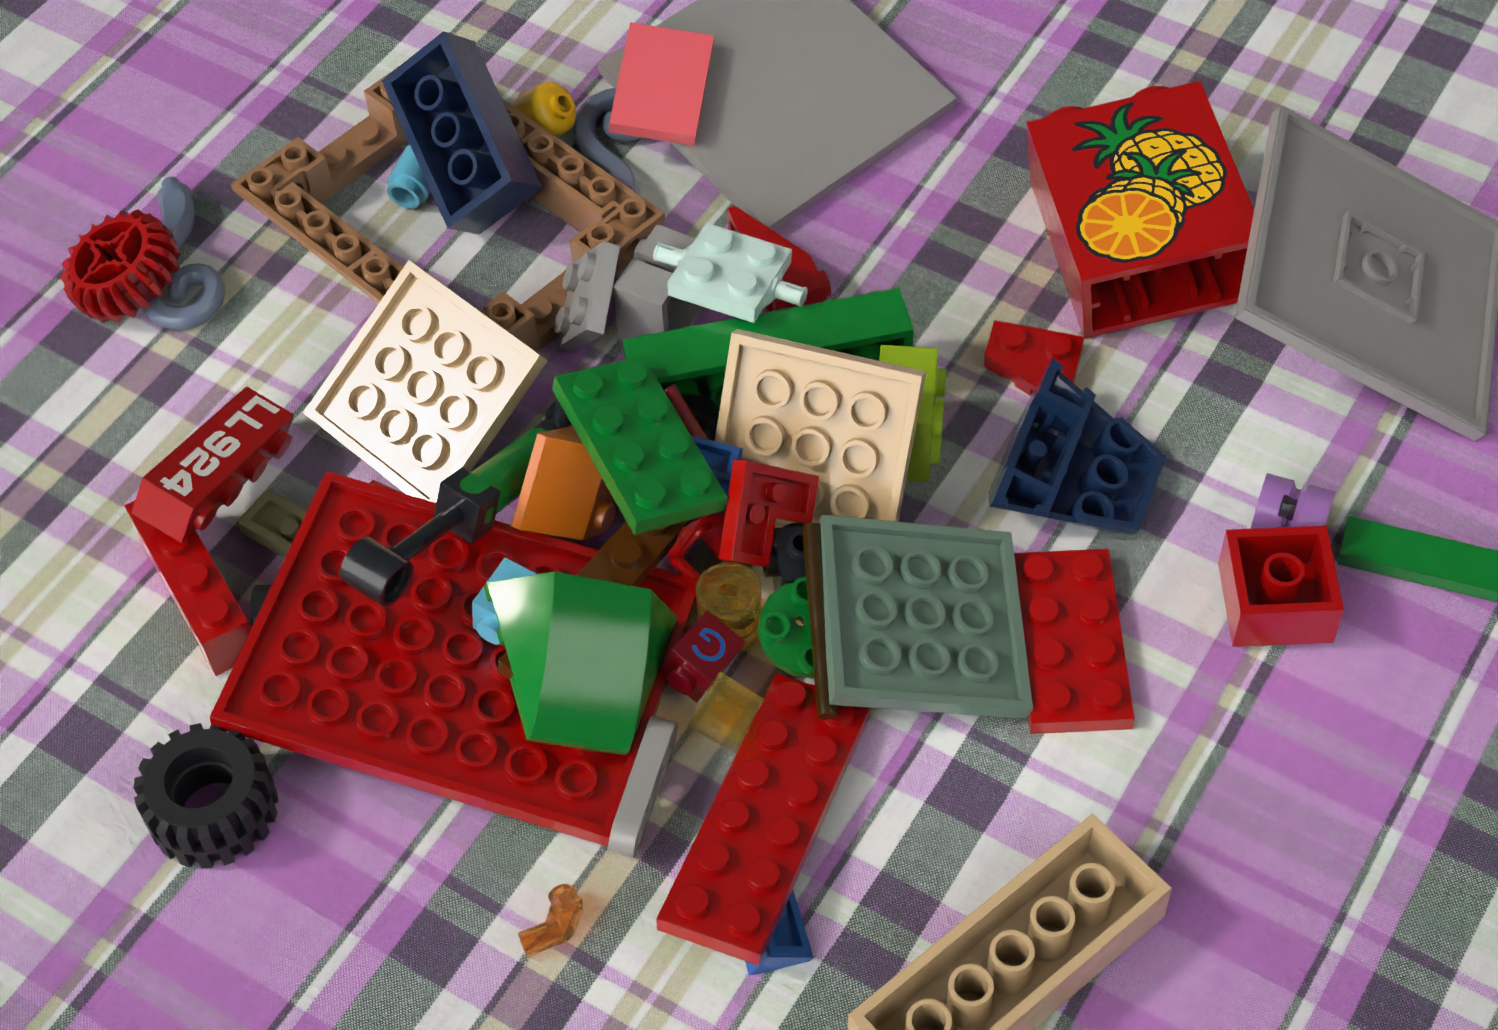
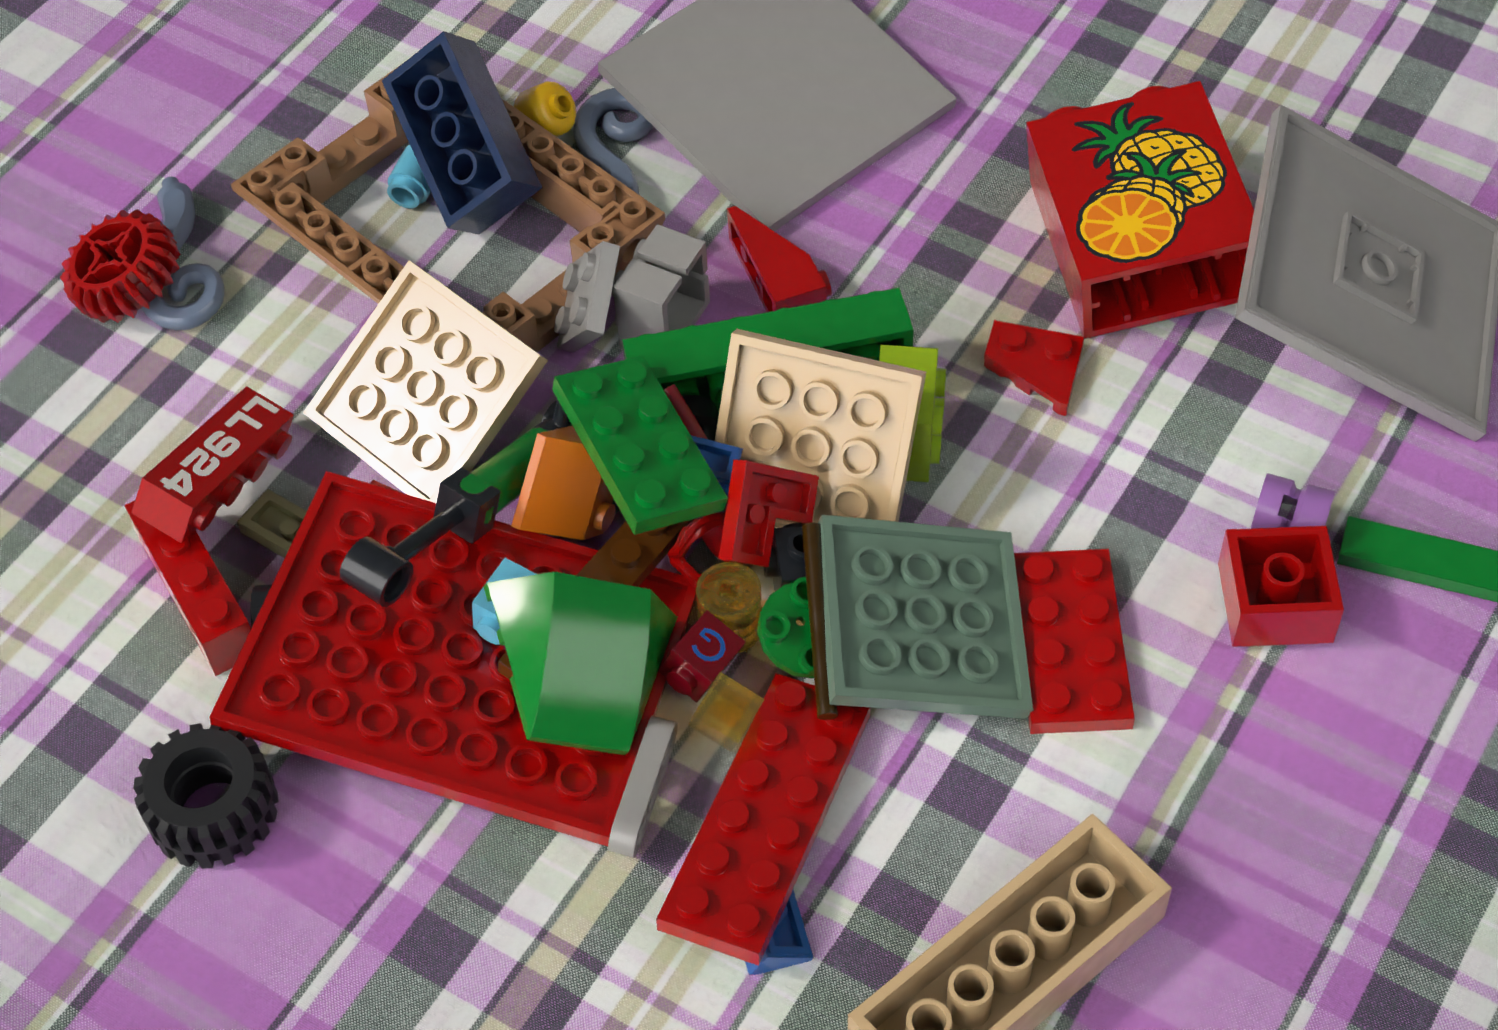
clear orange arm [517,884,584,958] -> none
coral tile [609,22,714,146] -> none
light aqua plate [653,223,808,323] -> none
dark blue wedge [989,358,1167,535] -> none

